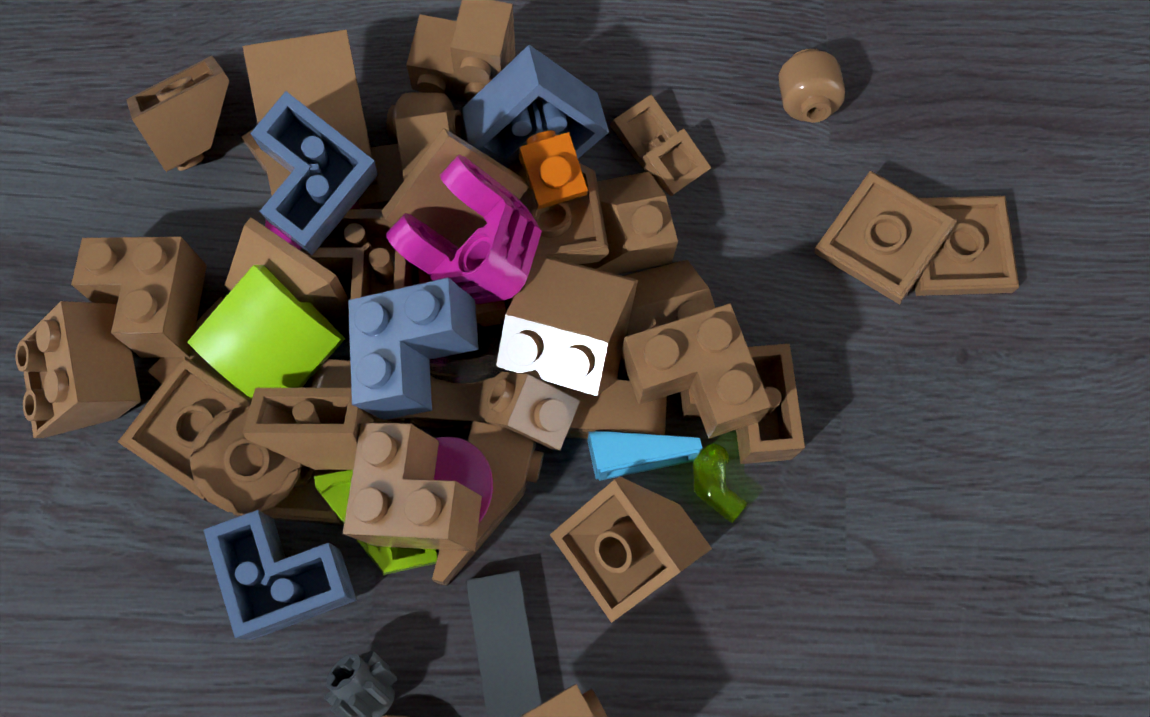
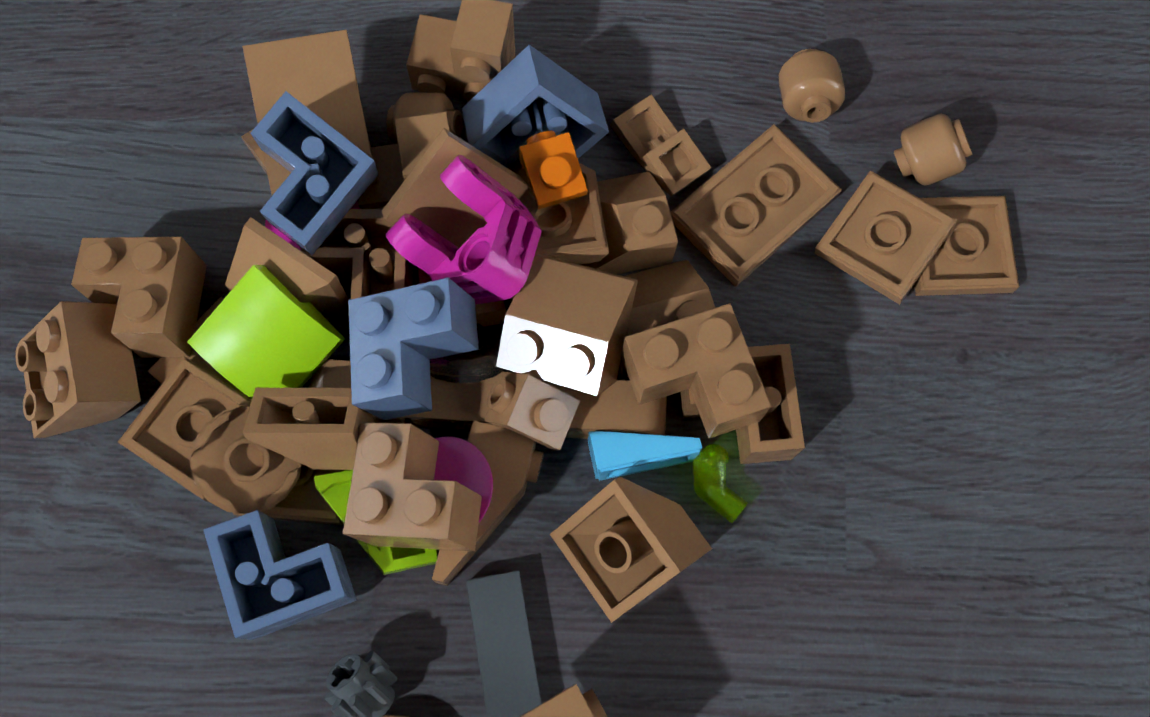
medium nougat slope [126,56,229,172] -> none
none -> medium nougat tile [670,124,842,287]
none -> medium nougat head [894,113,973,186]

